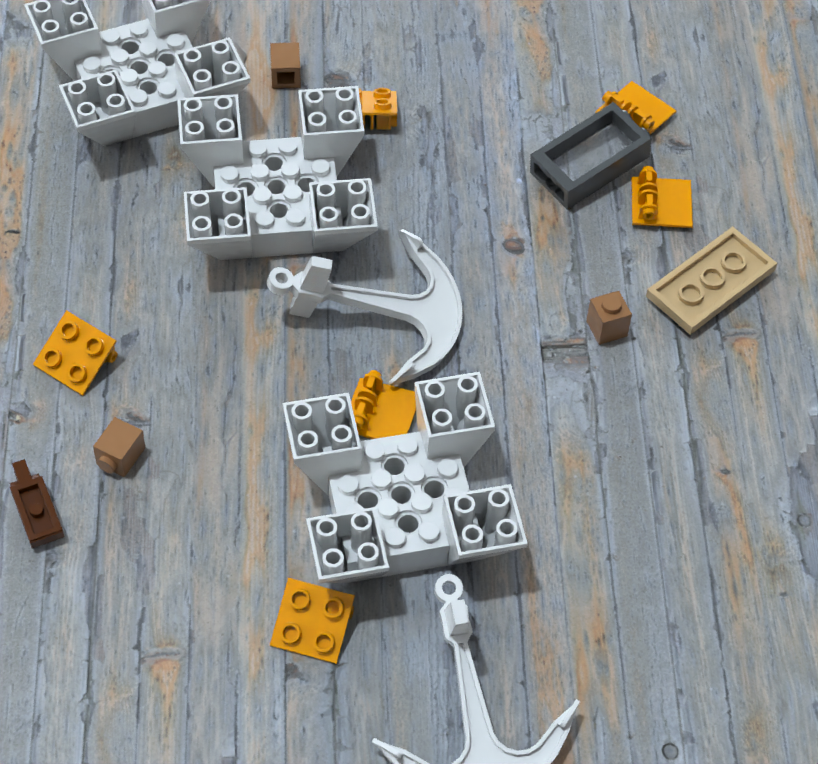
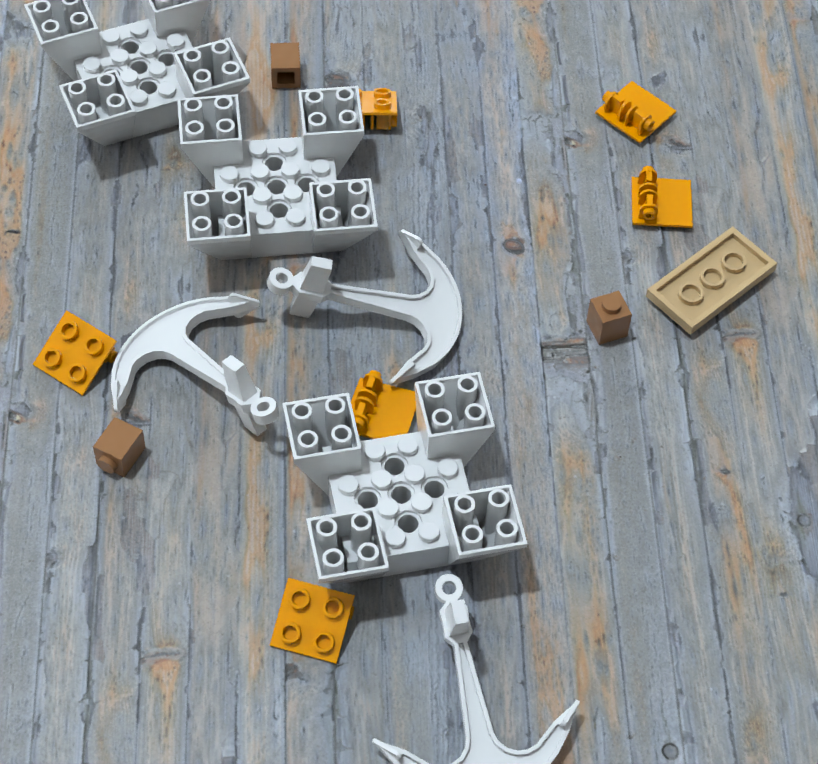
reddish brown hinge [10,459,64,549] -> none
dark grey window [530,102,652,210] -> none
none -> white piece [111,293,279,436]

